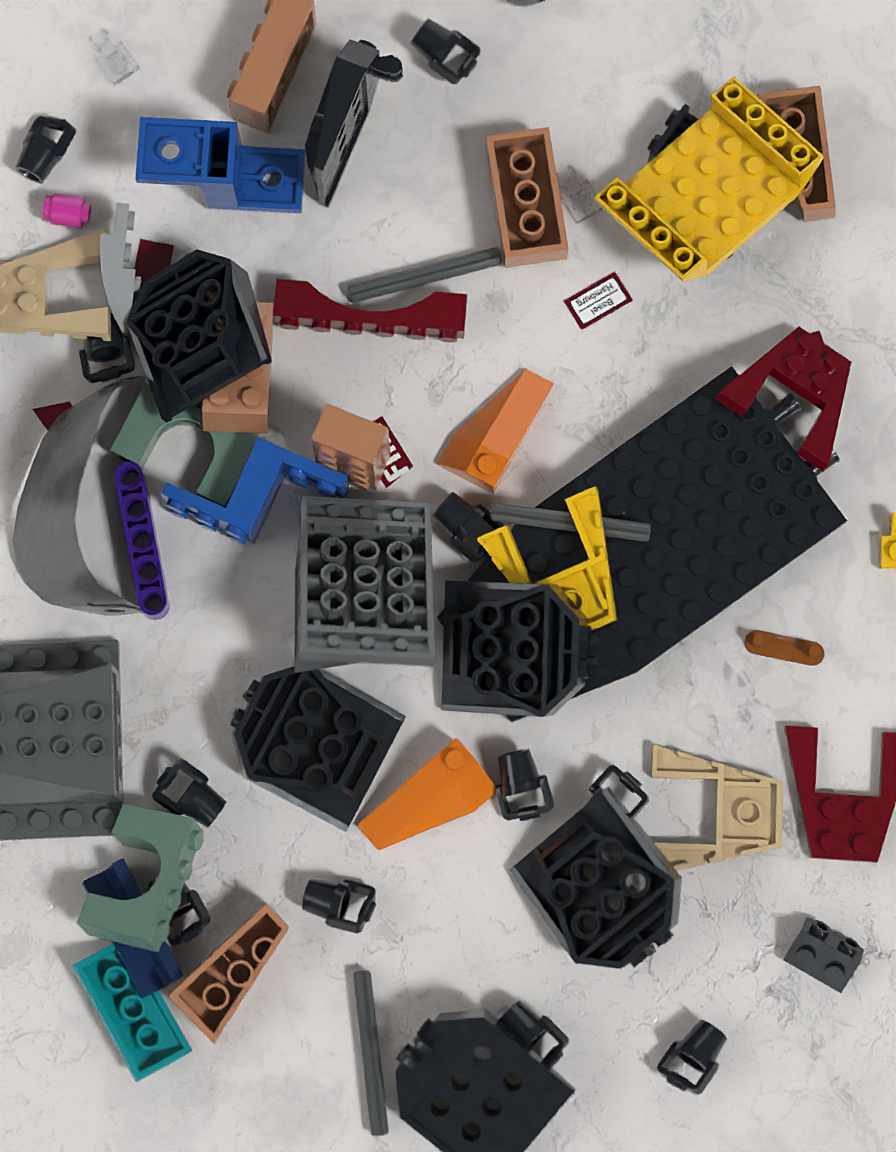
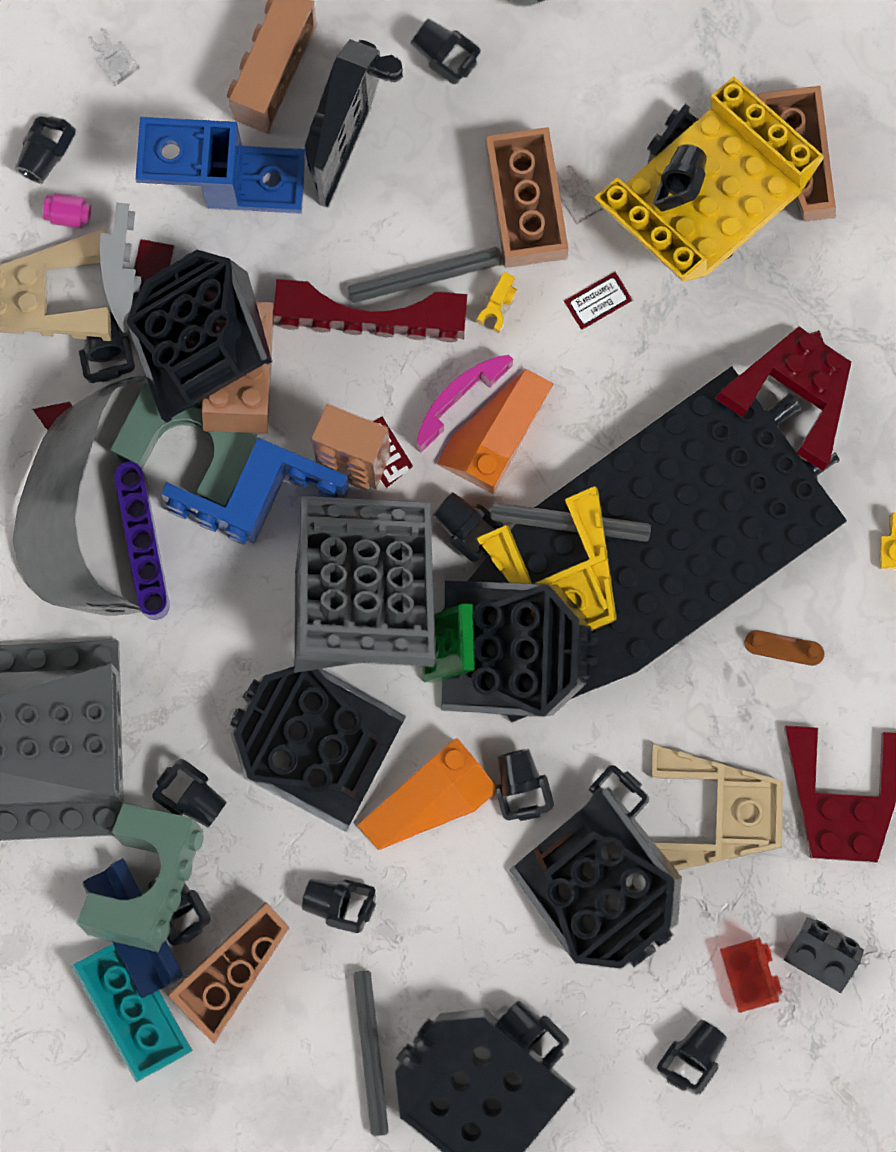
none -> dark pink slope [416,355,513,453]
none -> green tile [422,604,474,683]
none -> yellow plate [477,272,518,333]
none -> black piece [653,144,707,212]
none -> clear red bracket [719,937,782,1013]

